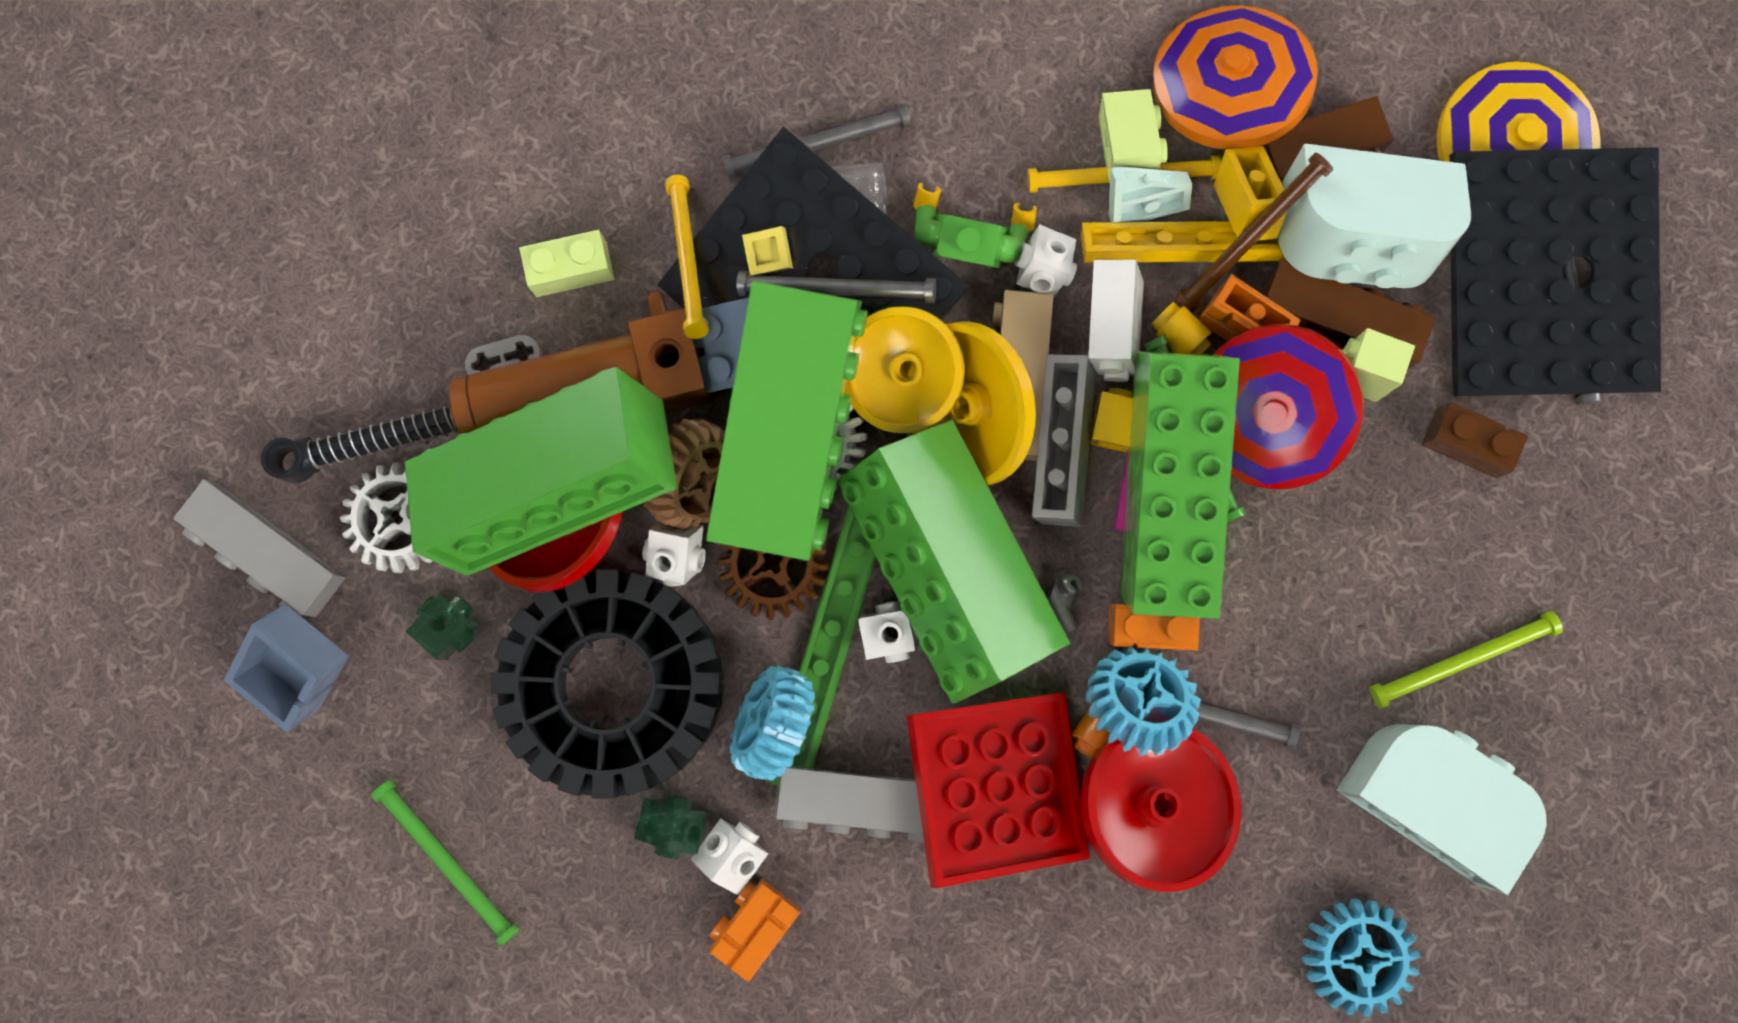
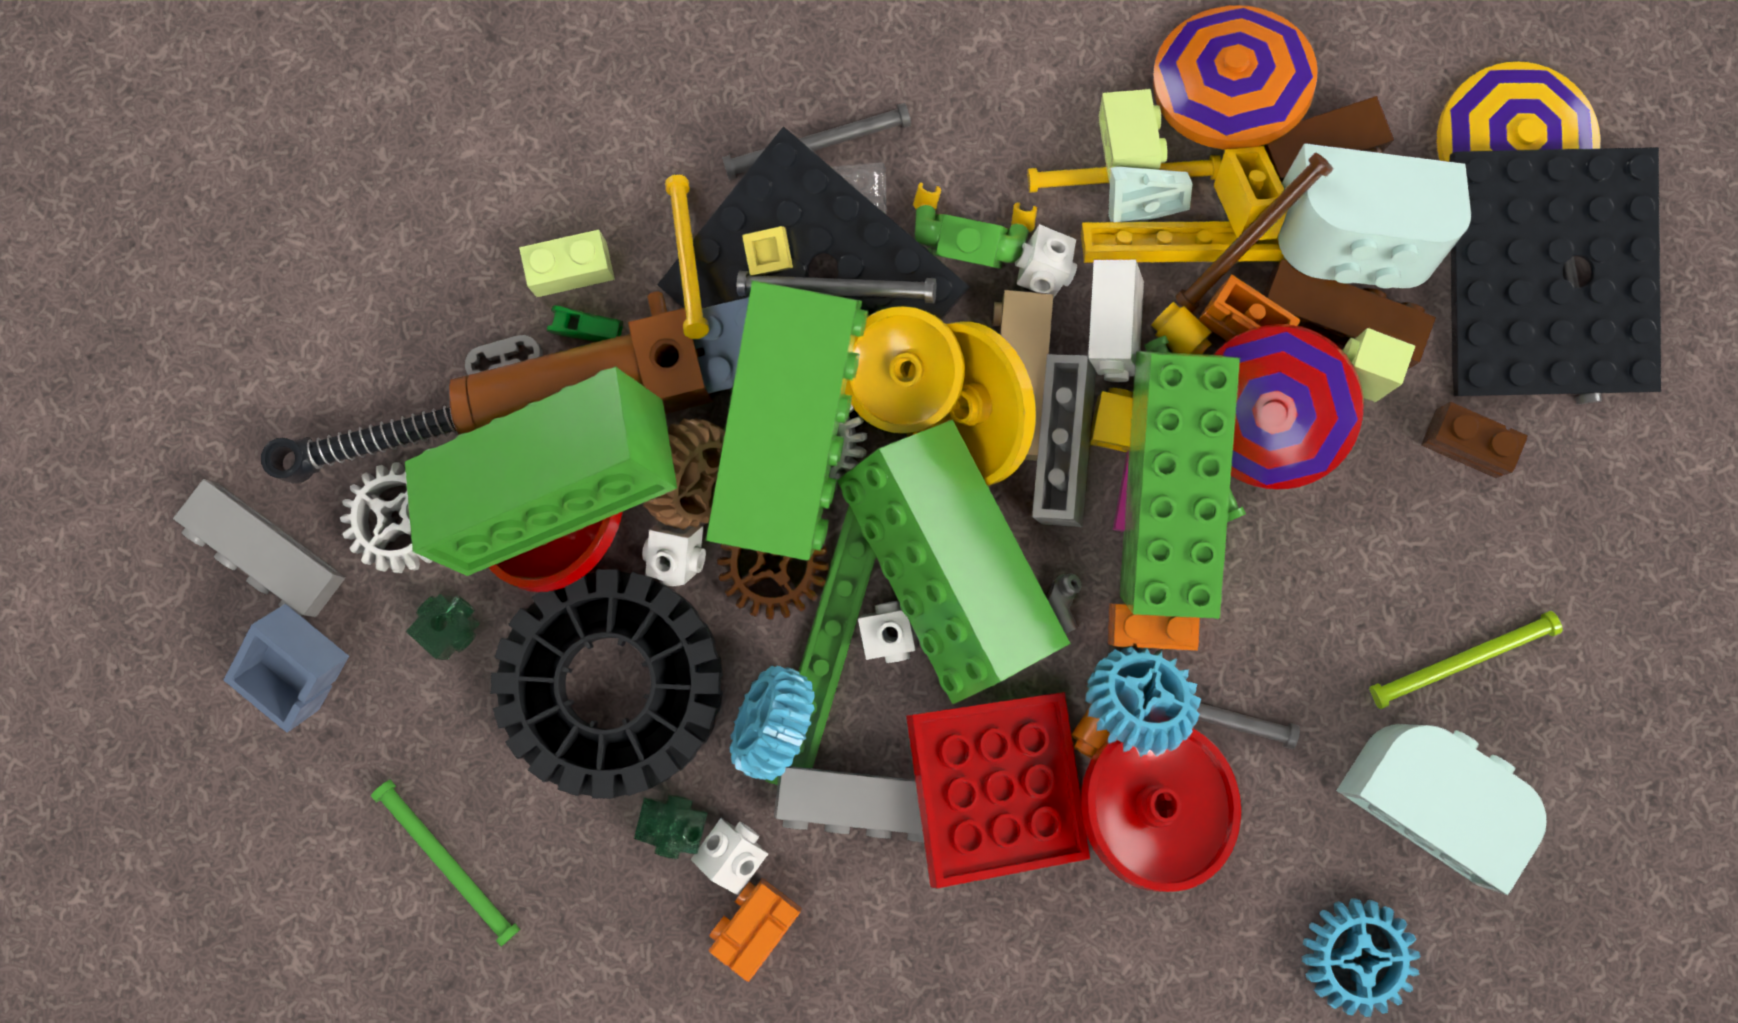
none -> green bar [546,305,624,343]

